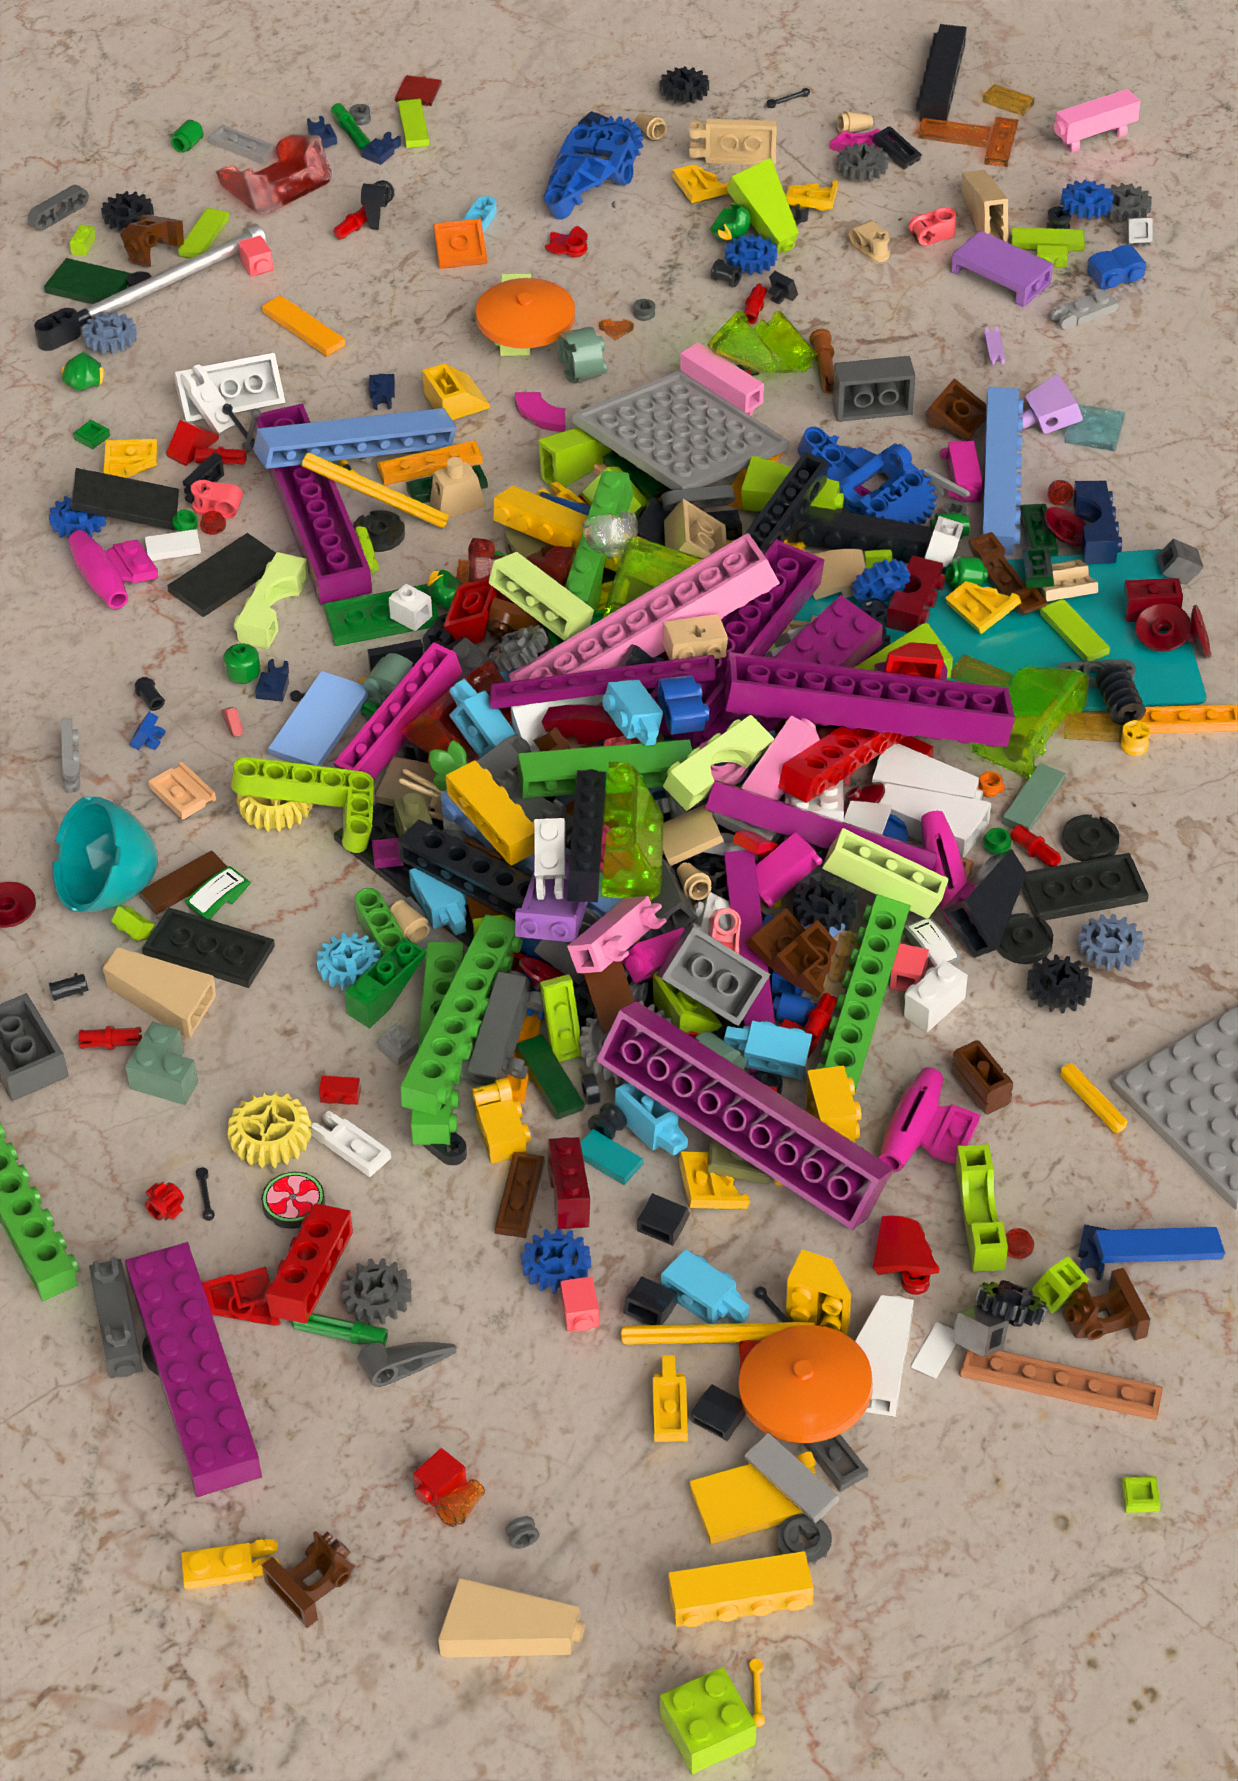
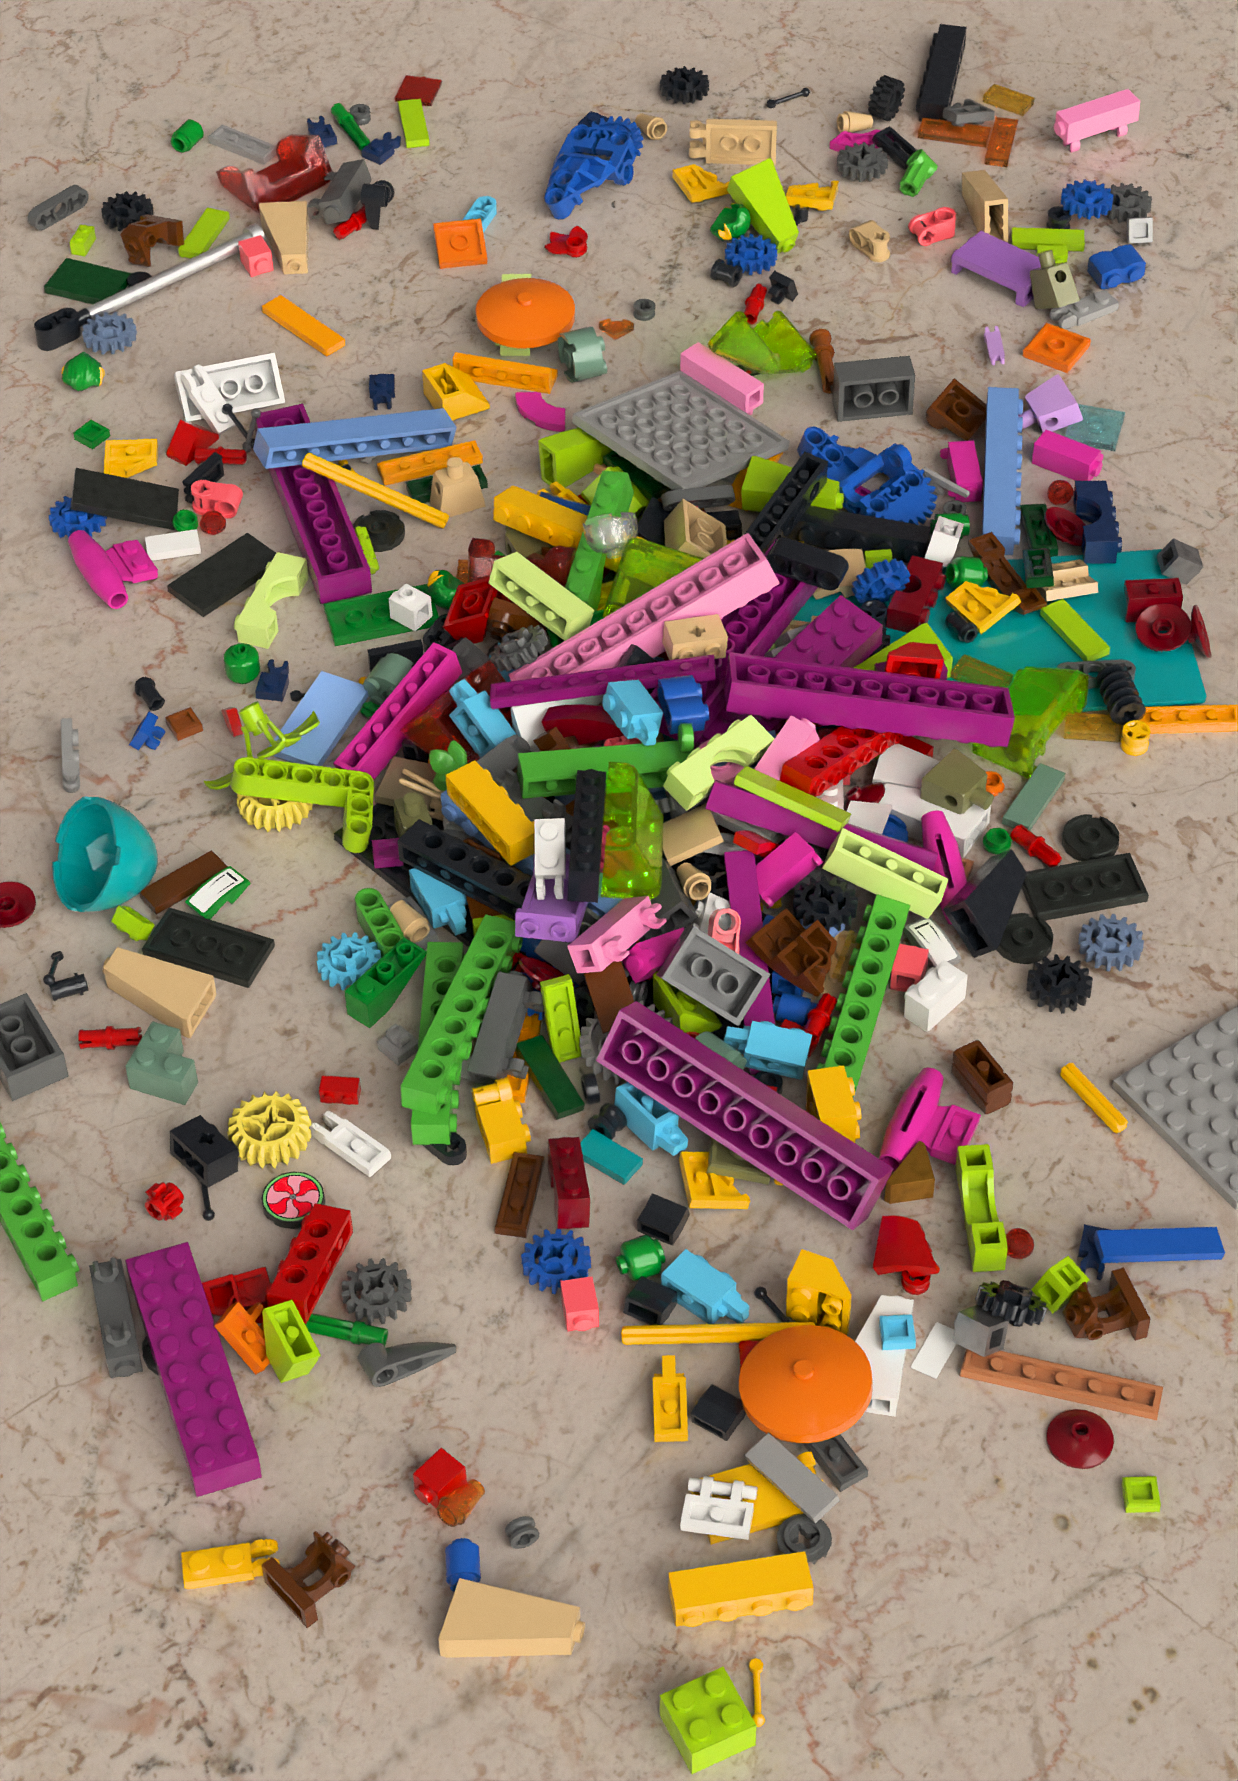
light nougat plate [149,762,216,820] -> none
none -> black hinge [43,951,64,986]
none -> dark orange tile [165,707,203,741]
none -> black brick [170,1115,239,1188]
none -> lime plant [204,701,320,790]
none -> orange hinge [214,1302,270,1375]
none -> tan slope [259,201,309,274]
none -> lime slope [262,1300,321,1383]
none -> dark grey brick [308,159,372,224]
none -> blue brick [445,1538,481,1592]
none -> light orange fence [453,352,558,394]
none -> green head [615,1235,666,1282]
none -> bright green tile [678,723,694,753]
none -> white plate [680,1476,758,1540]
none -> lime tile [733,766,851,832]
none -> black beam [766,537,849,591]
none -> black tyre [868,75,905,121]
none -> medium azure tile [879,1314,916,1350]
none -> pearl gold slope [884,1141,935,1204]
none -> bright green piece [899,149,938,197]
none -> olive torso [920,748,994,814]
none -> dark grey wing [943,99,995,126]
none -> black pin [945,611,978,643]
none -> orange tile [1023,323,1091,373]
none -> olive torso [1030,250,1080,309]
none -> dark pink brick [1032,430,1104,481]
none -> dark red dish [1046,1409,1114,1469]

